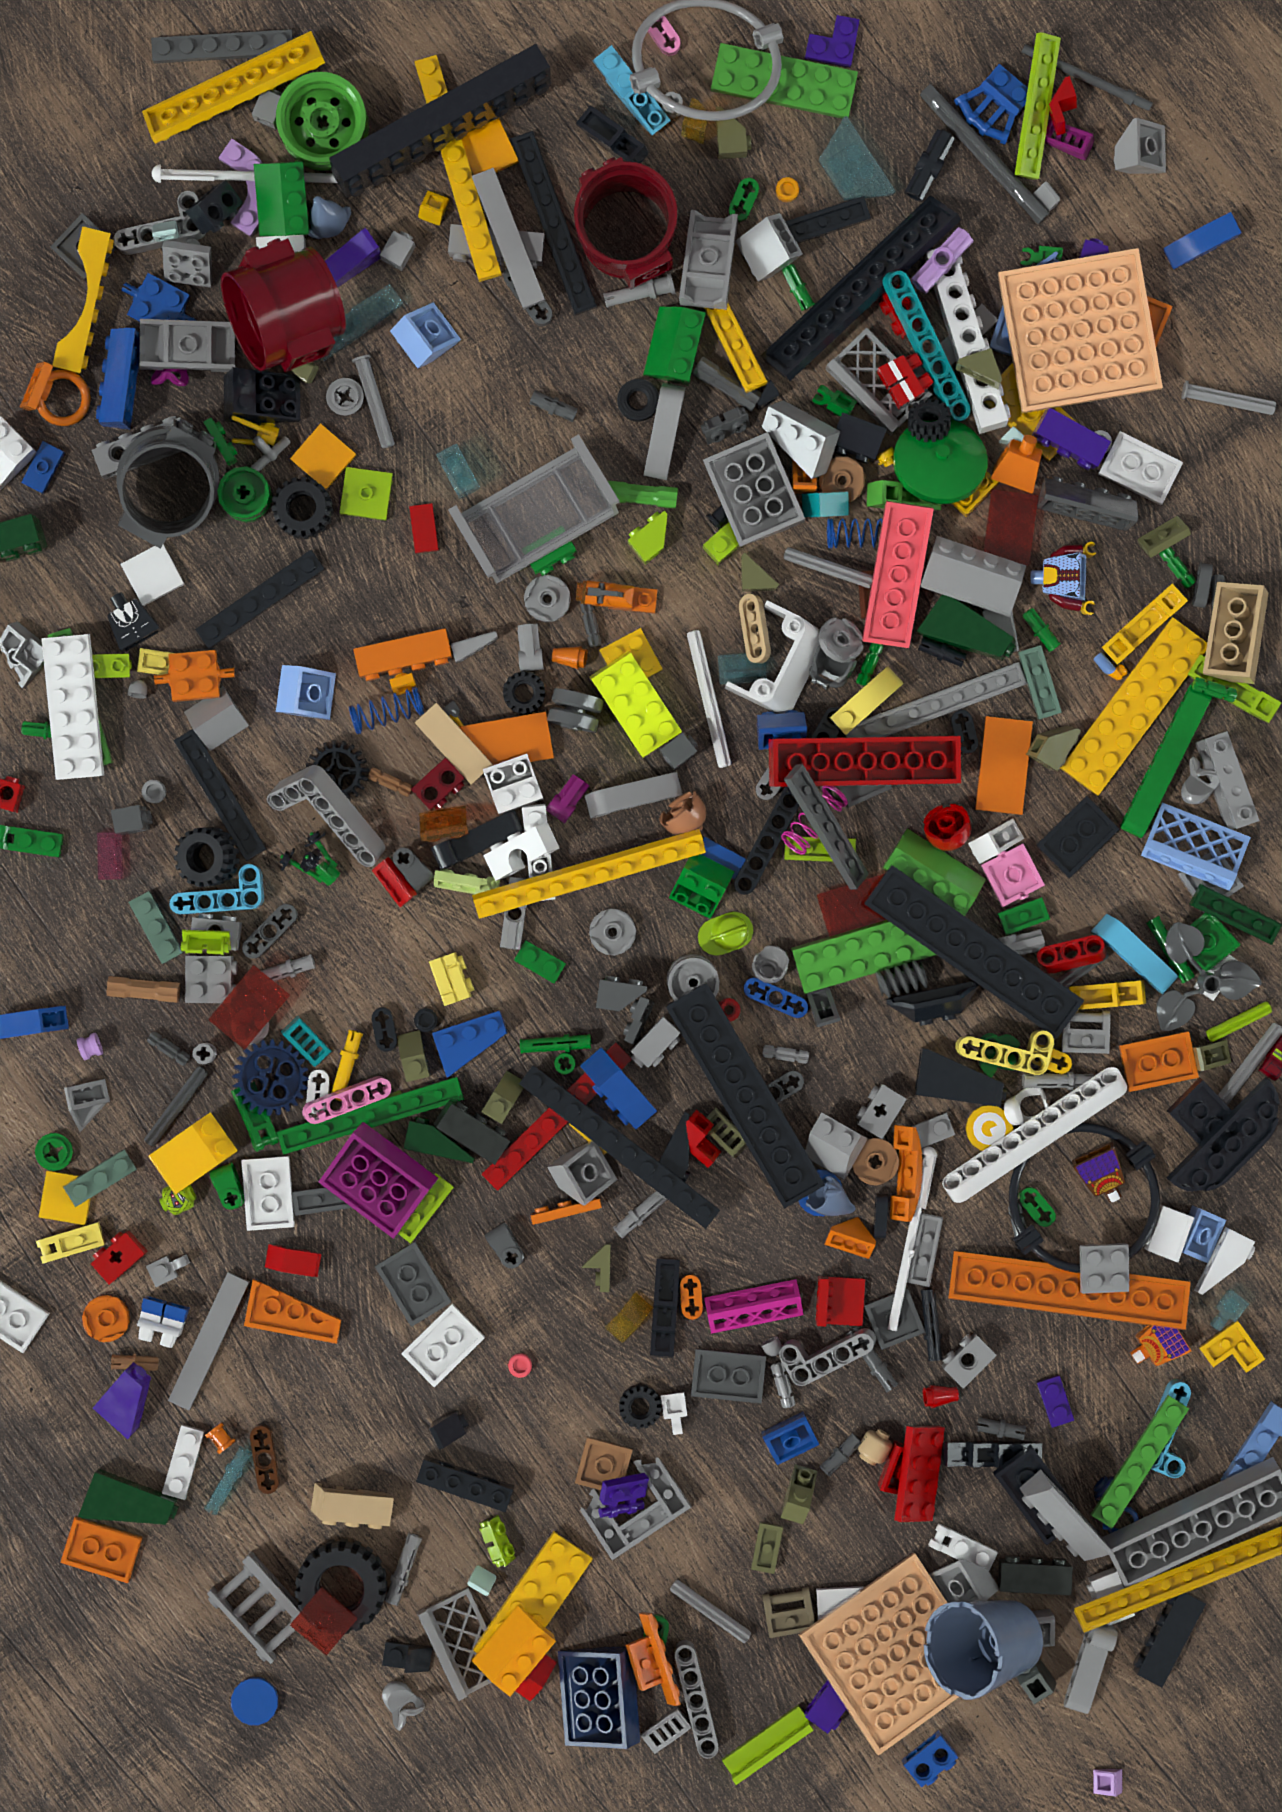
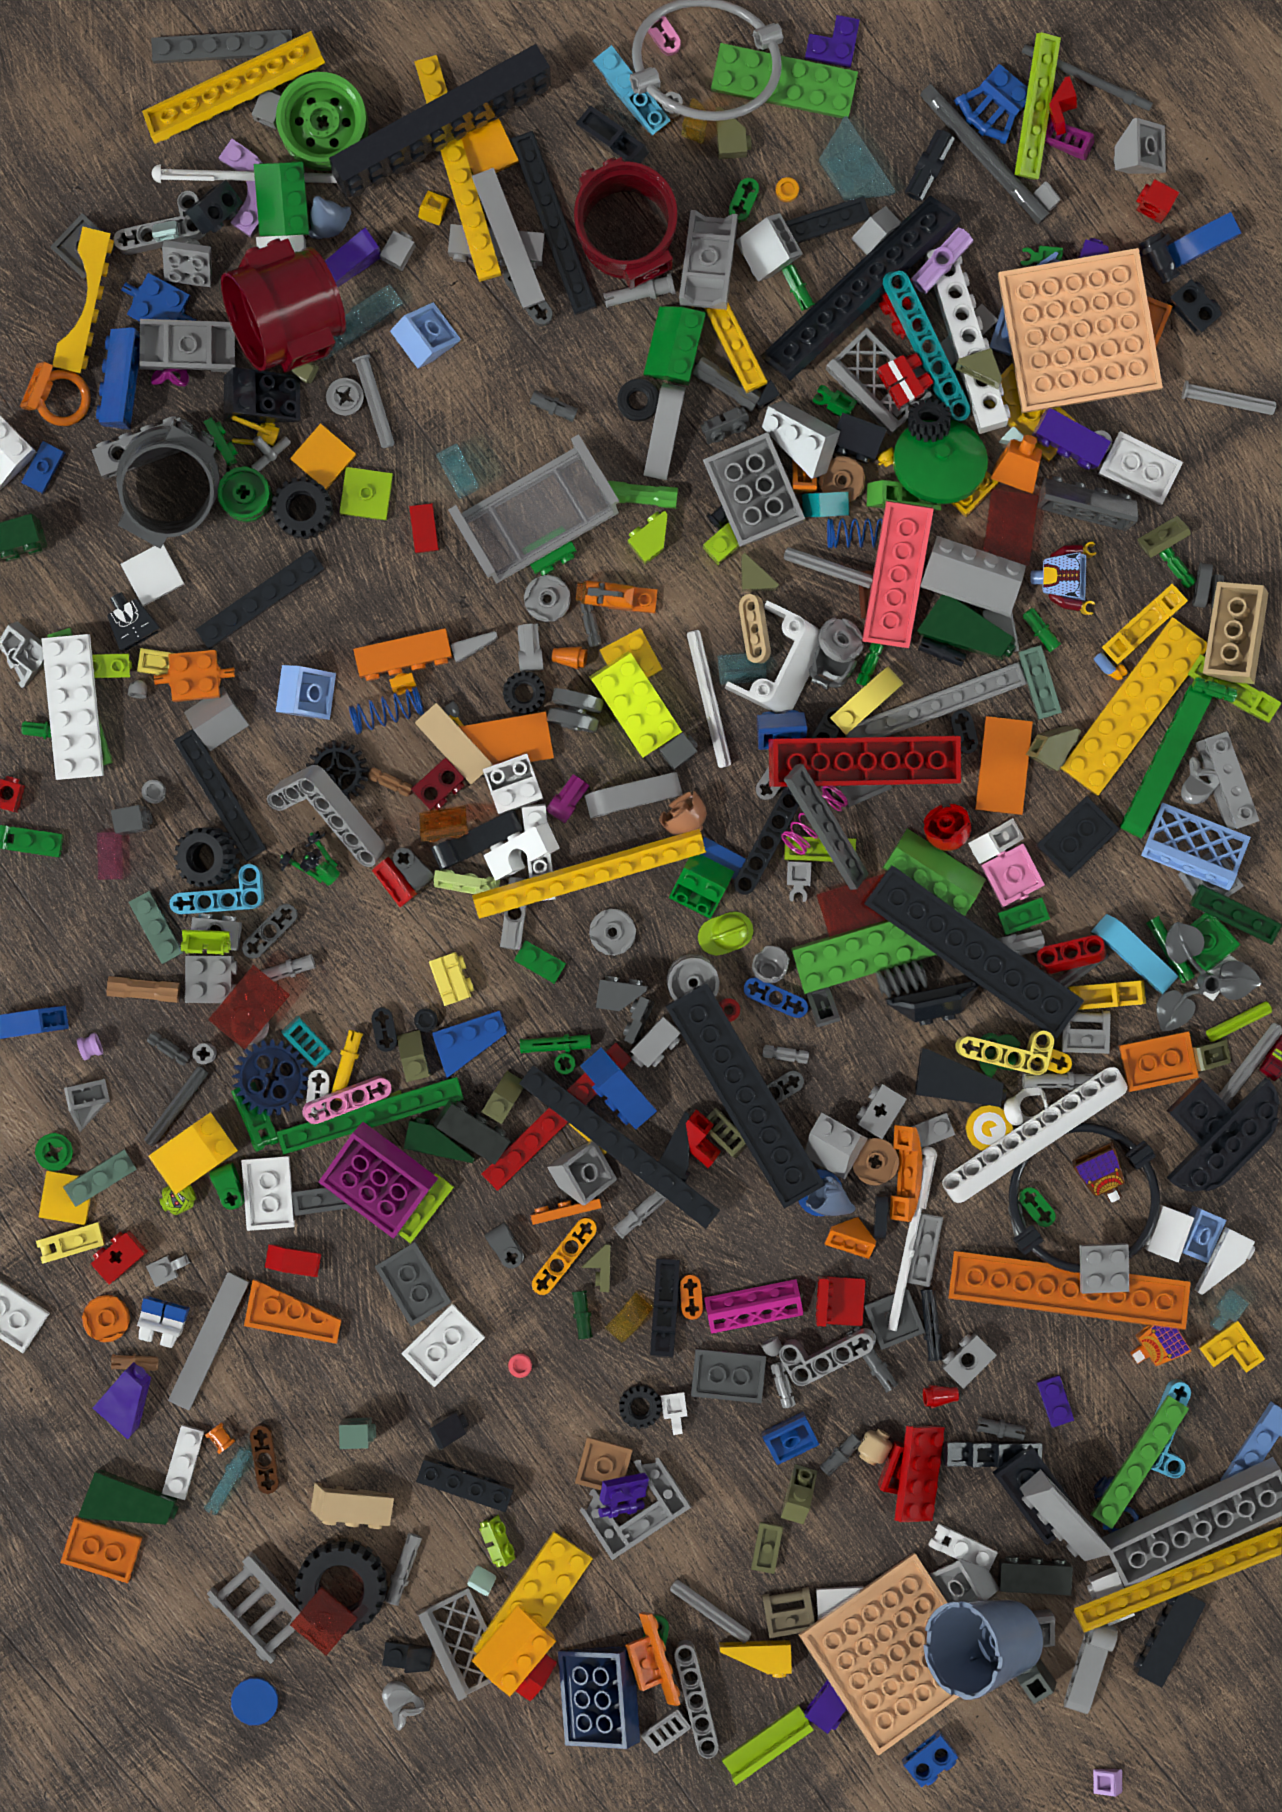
none -> sand green brick [339,1417,376,1449]
none -> light orange beam [532,1217,597,1295]
none -> dark green pin [572,1290,593,1340]
none -> yellow slope [719,1640,792,1678]
none -> light grey plate [787,860,811,902]
none -> light grey slope [852,206,901,255]
none -> red brick [1136,179,1180,224]
none -> black piece [1138,230,1180,284]
none -> black brick [1167,279,1222,337]

